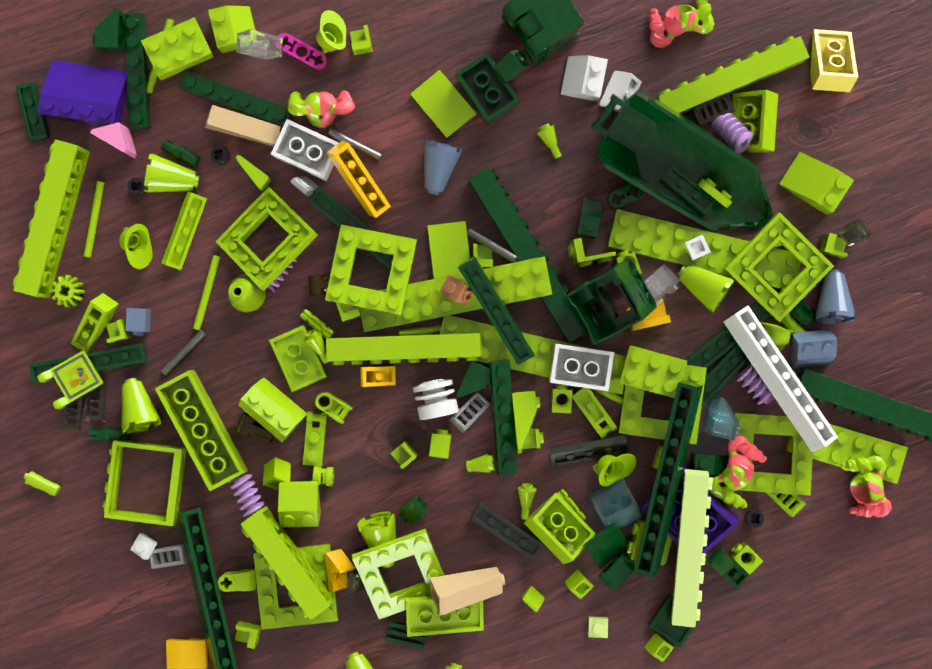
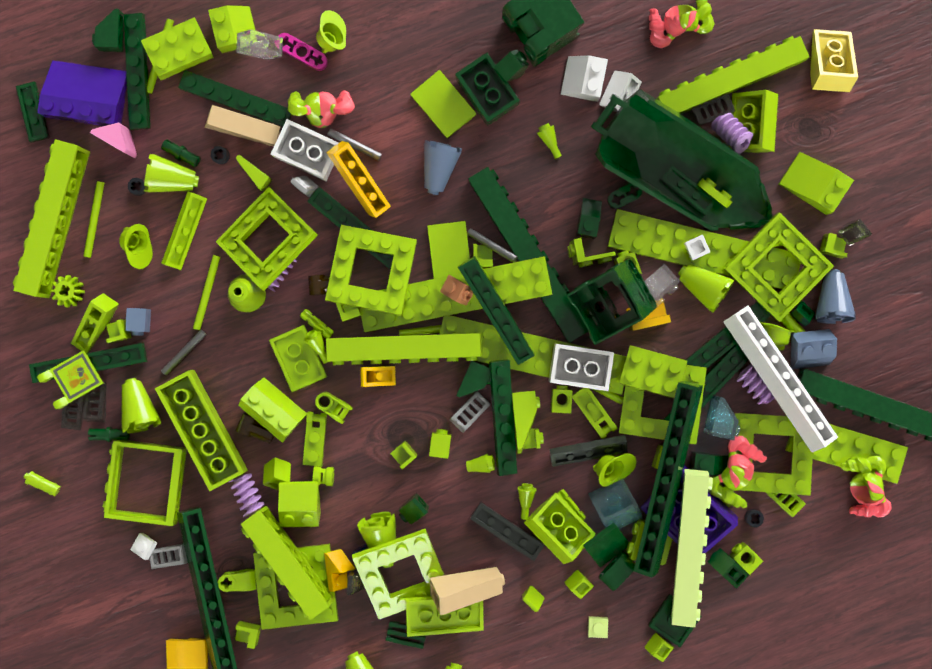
lime panel [350,25,373,55] -> none
white wheel [413,379,459,420] -> none

